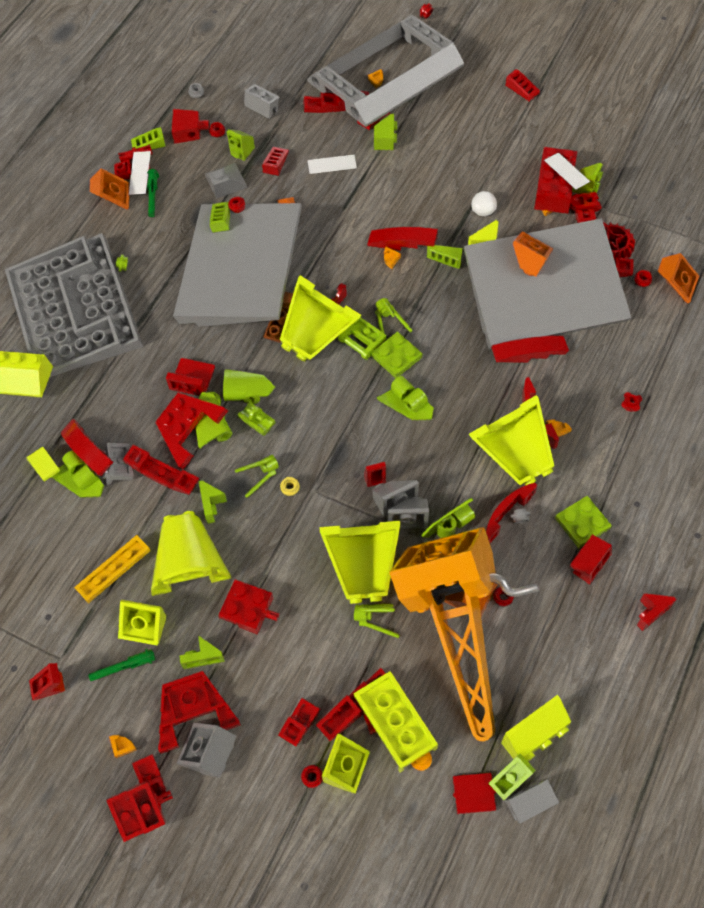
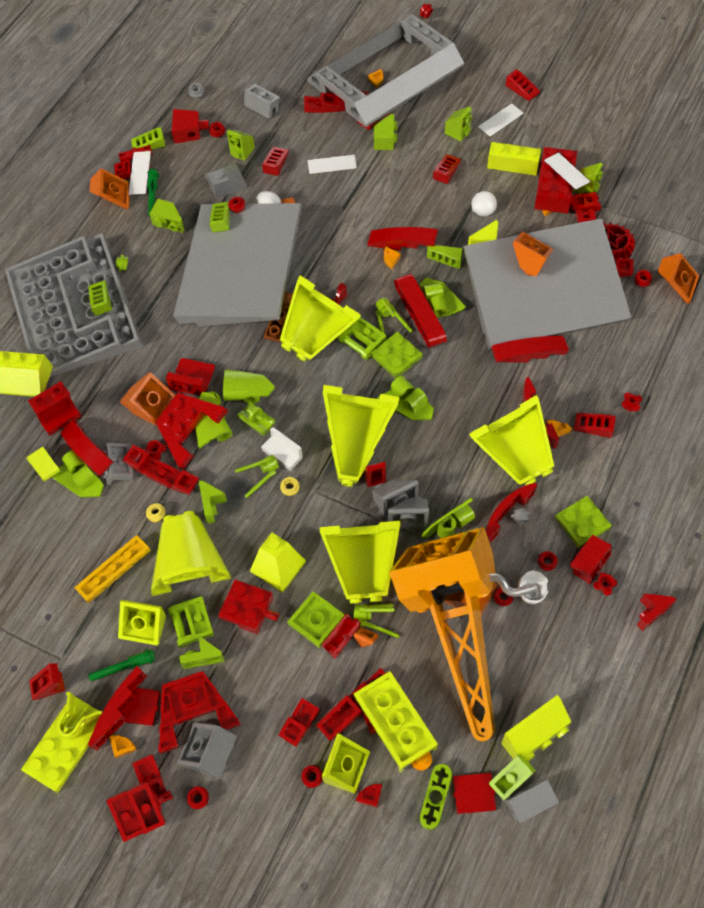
none -> neon yellow plate [21,691,102,793]
none -> red panel [28,381,82,436]
none -> lime slope [88,280,112,316]
none -> red slope [88,666,148,751]
none -> orange slope [120,372,176,425]
none -> red piece [123,688,160,726]
none -> red plate [145,440,167,460]
none -> light yellow plate [146,503,166,523]
none -> lime slope [150,199,185,233]
none -> lime plate [168,596,214,648]
none -> red plate [187,786,209,810]
none -> neon yellow slope [250,532,306,593]
none -> white hair [254,191,281,204]
none -> white panel [261,427,303,471]
none -> lime plate [287,591,345,649]
none -> red hinge [321,613,361,659]
none -> neon yellow cone [323,385,399,487]
none -> orange slope [353,627,379,648]
none -> red tile [355,784,383,808]
none -> red beam [394,273,447,348]
none -> lime panel [419,277,465,318]
none -> lime beam [420,764,452,830]
none -> red slope [433,154,461,184]
none -> lime slope [445,107,472,142]
none -> white sticker [478,103,524,136]
none -> neon yellow slope [487,142,541,176]
none -> white hair [517,570,549,605]
none -> red plate [537,551,558,571]
none -> red slope [573,413,616,438]
none -> red plate [593,572,617,596]

